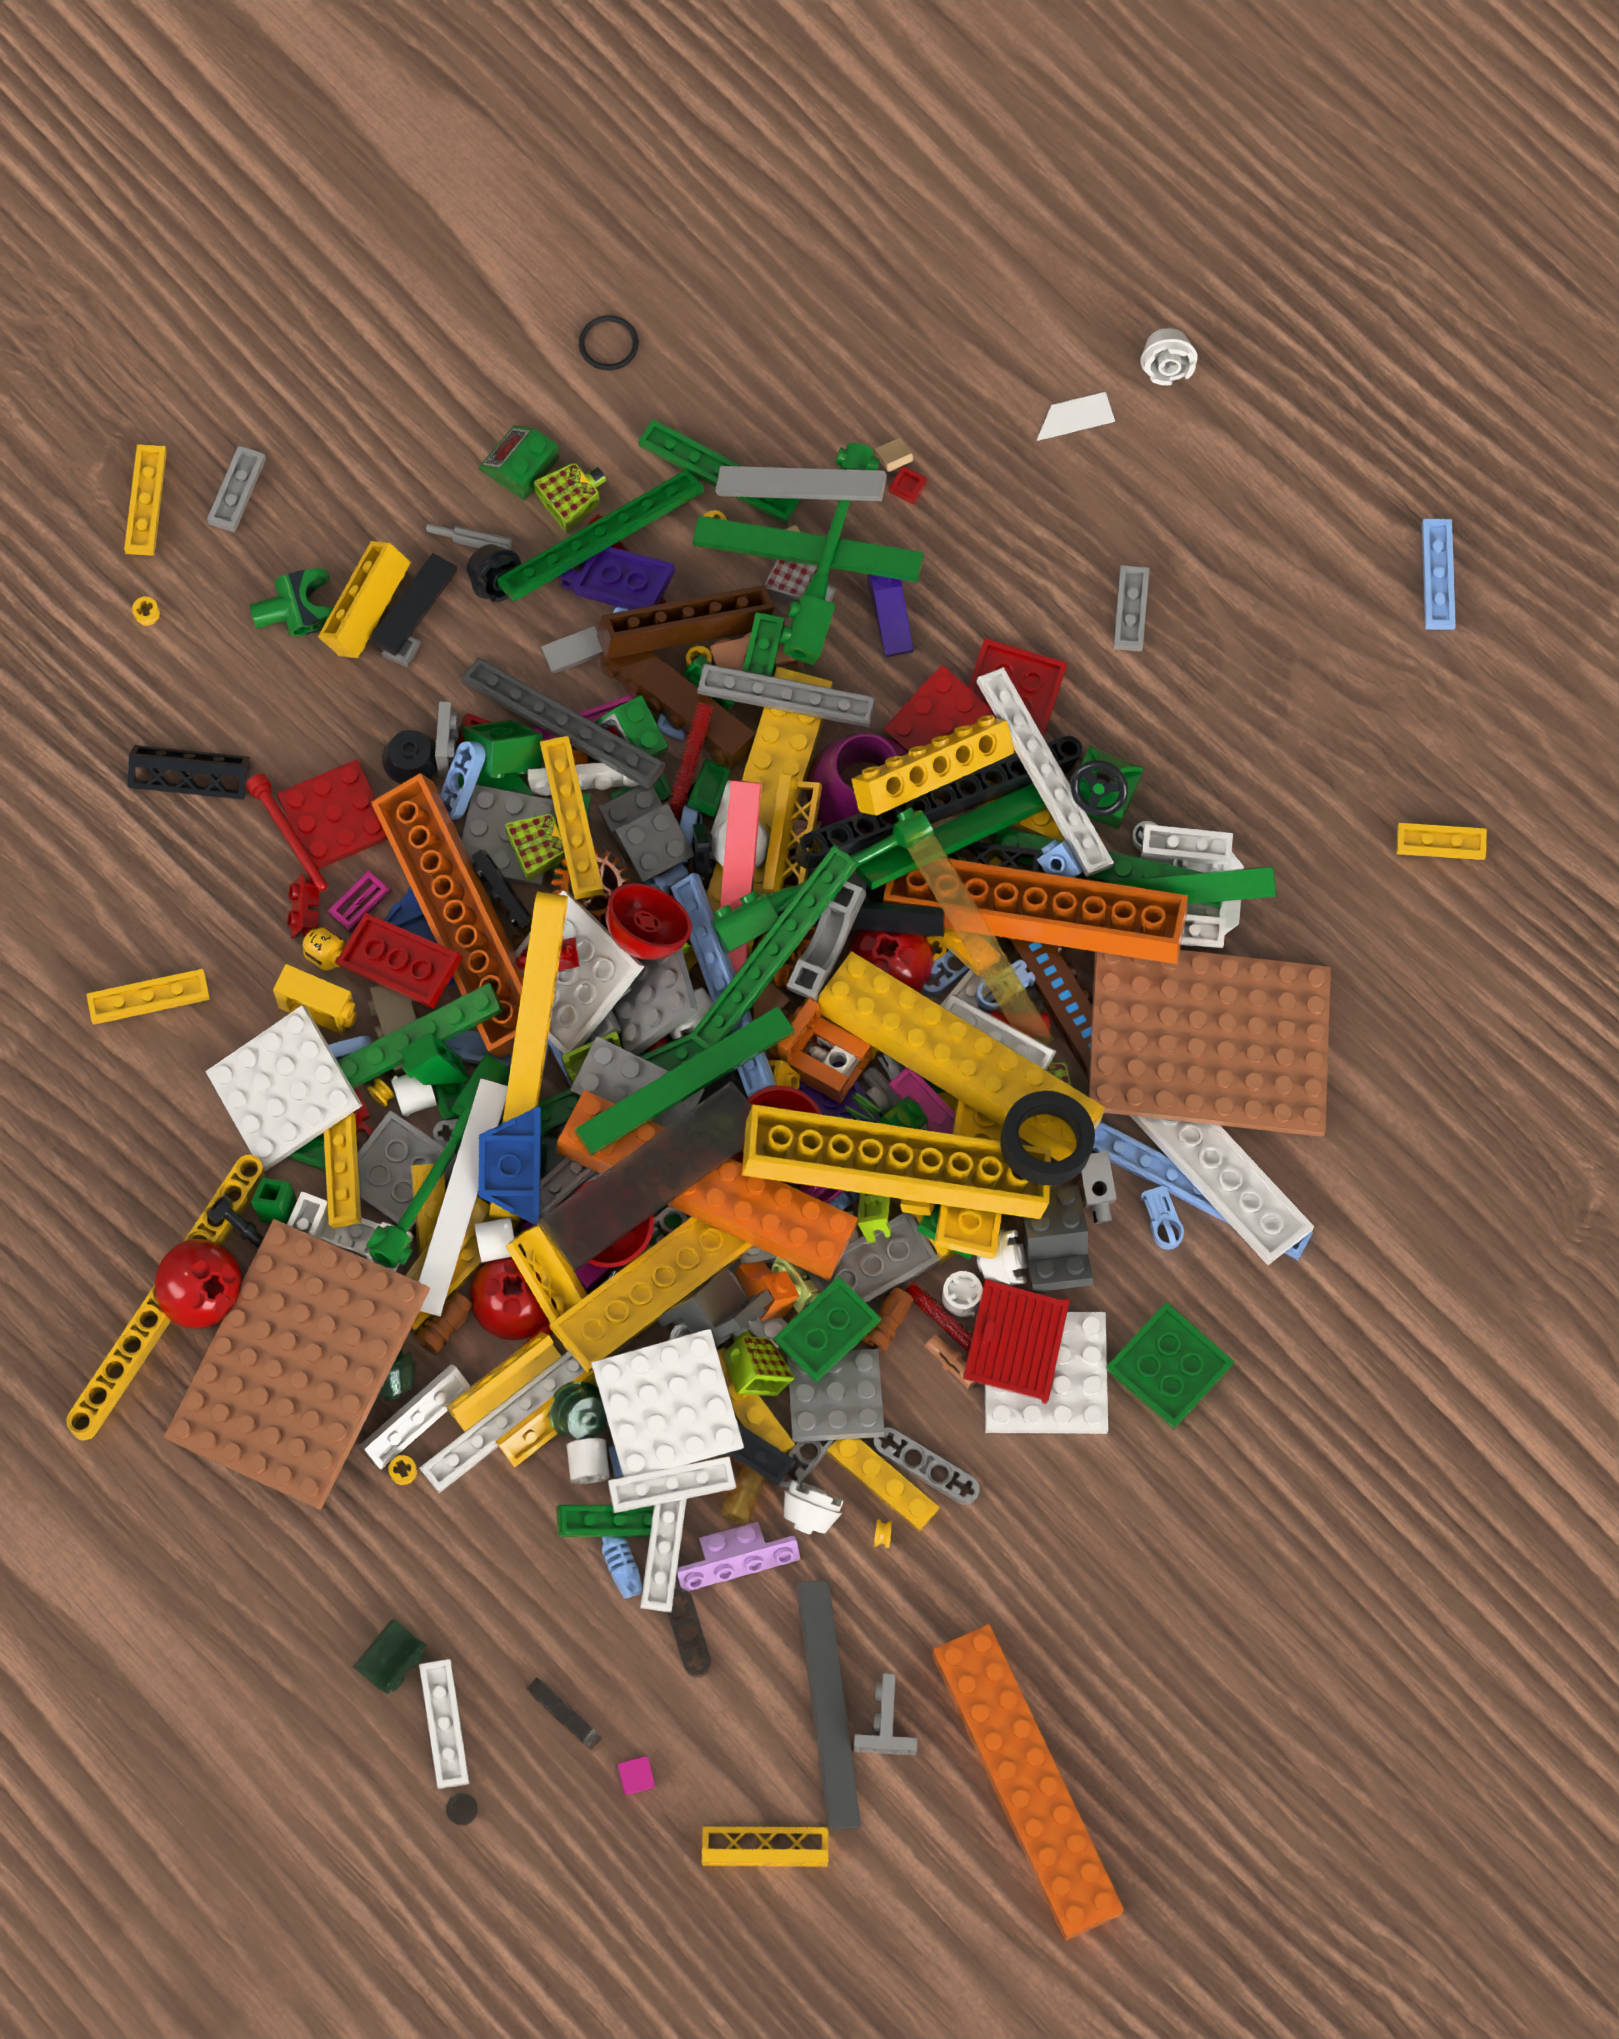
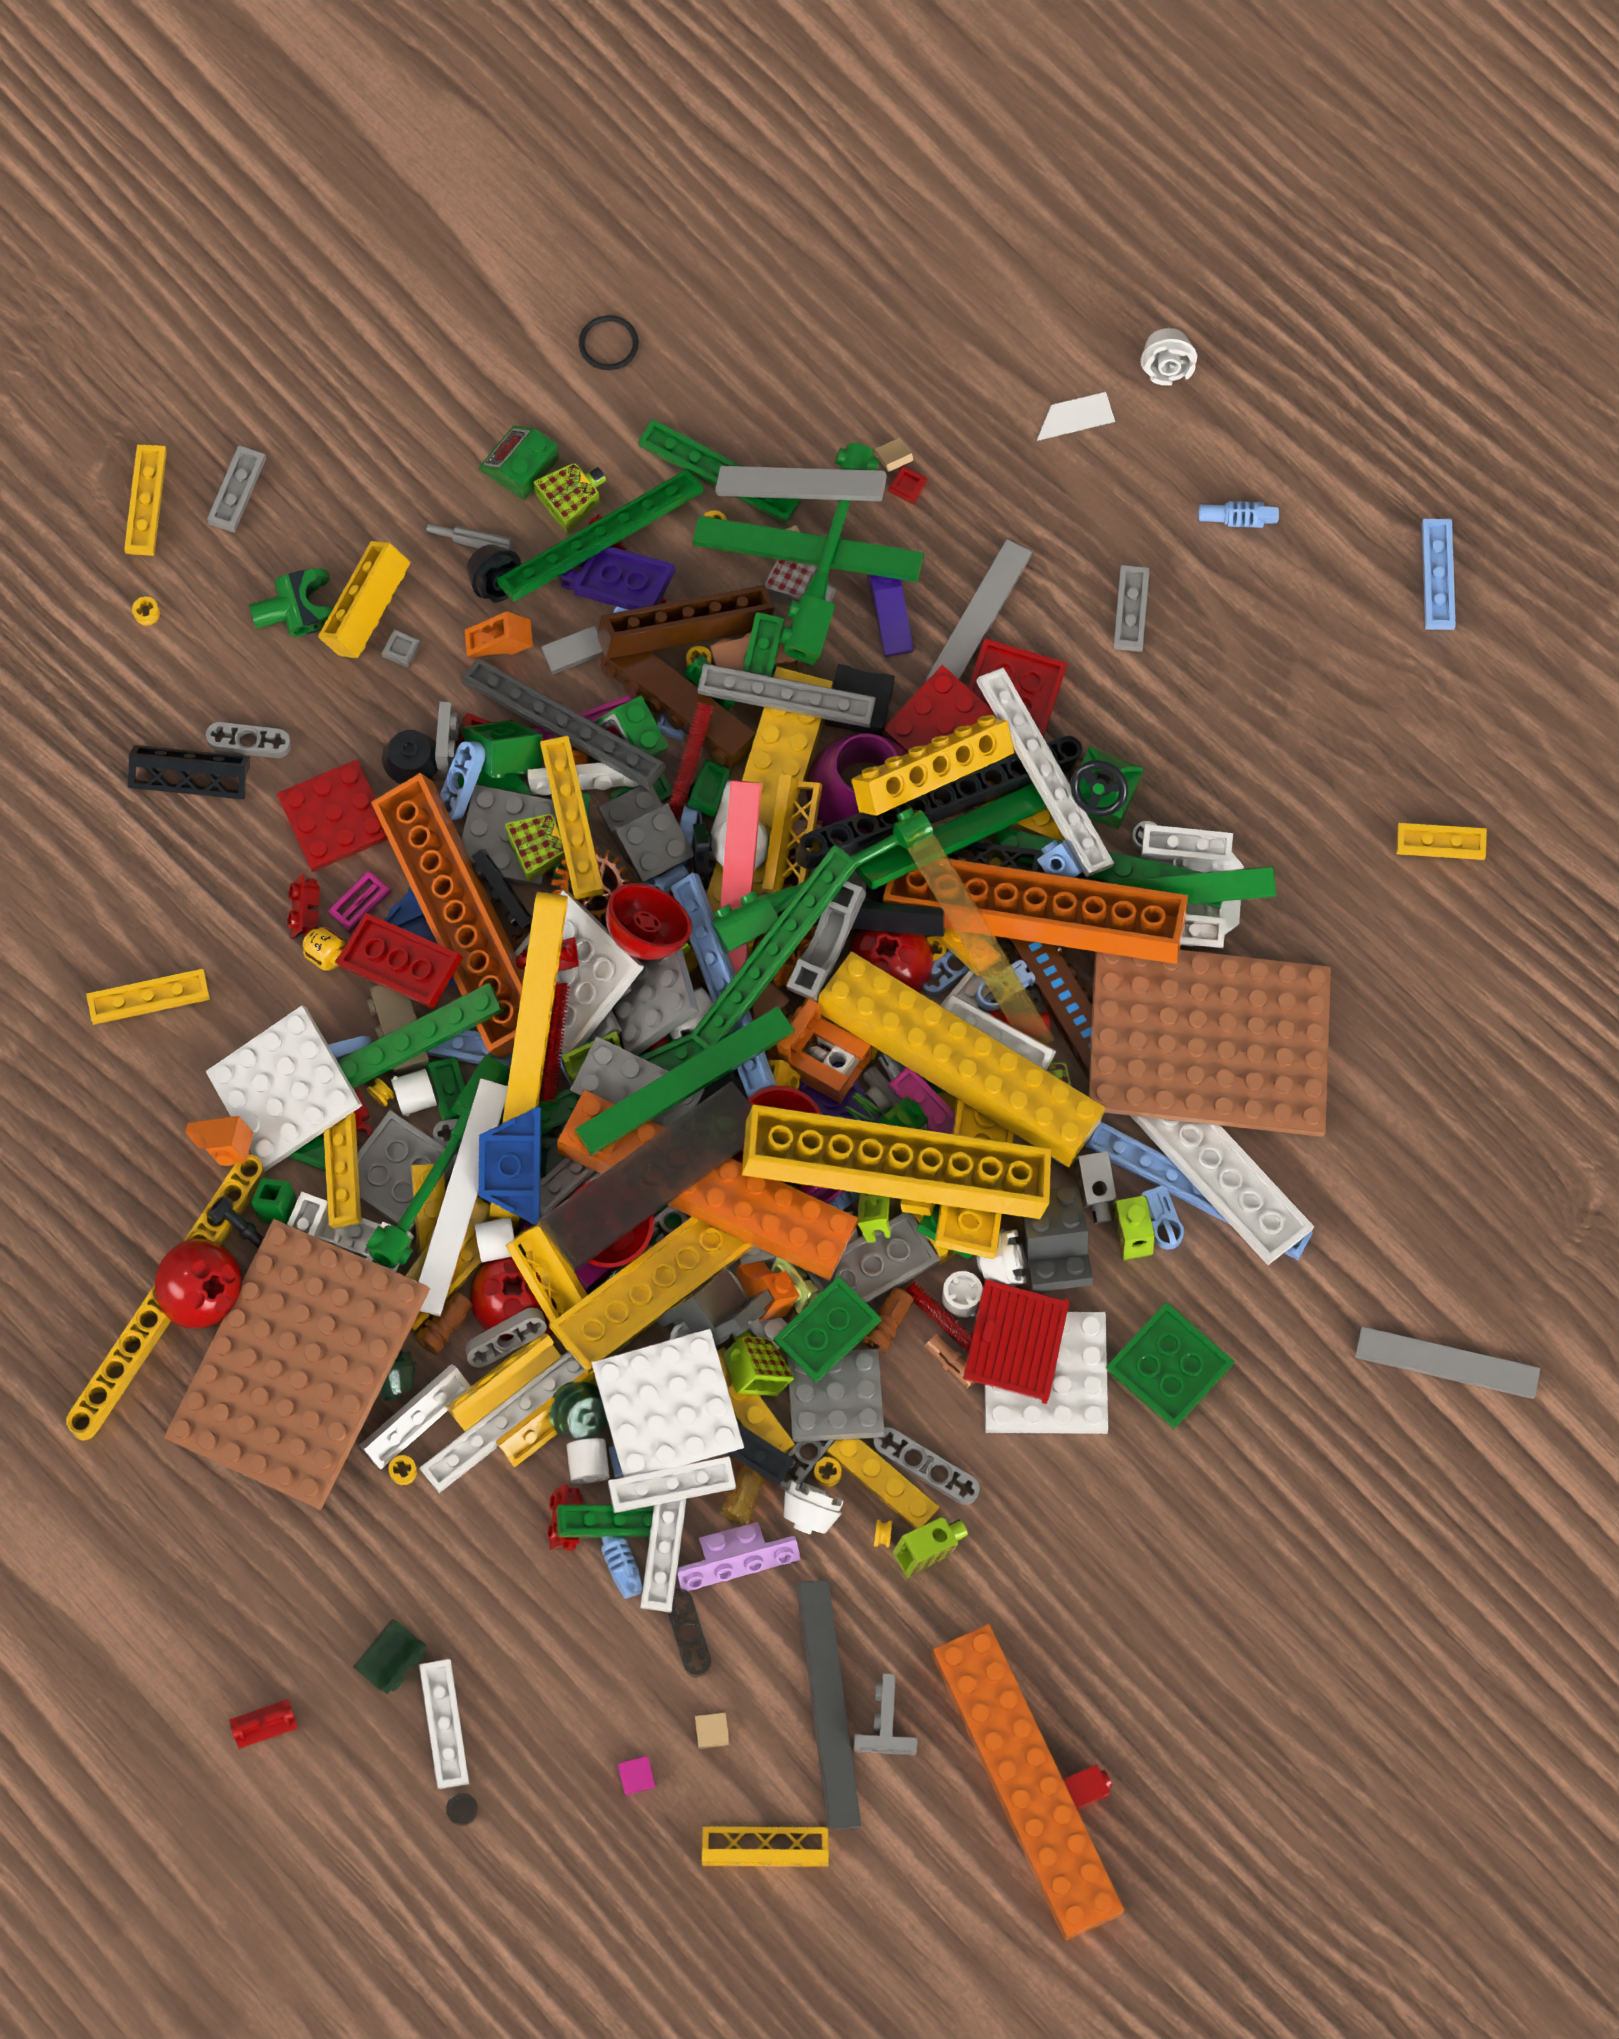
red piece [245,773,328,891] -> none
yellow window [273,964,357,1036] -> none
black tile [371,553,457,656] -> none
green slope [401,1032,469,1085] -> none
clear smoke beam [526,1677,602,1750] -> none
black tyre [1000,1091,1095,1185] -> none
none -> orange arch [185,1116,254,1166]
none -> light grey beam [206,722,291,758]
none -> red hinge [229,1699,298,1749]
none -> orange arch [465,611,533,659]
none -> light grey beam [465,1308,546,1367]
none -> red axle [539,983,570,1102]
none -> red hinge [547,1484,583,1551]
none -> tan tile [695,1712,730,1749]
none -> yellow bush [814,1457,841,1487]
none -> black brick [825,664,895,735]
none -> lime torso [892,1517,968,1579]
none -> light grey tile [926,539,1032,681]
none -> red brick [1063,1764,1112,1811]
none -> lime torso [1111,1195,1155,1261]
none -> light blue hinge [1198,501,1279,528]
none -> light grey tile [1355,1327,1541,1399]

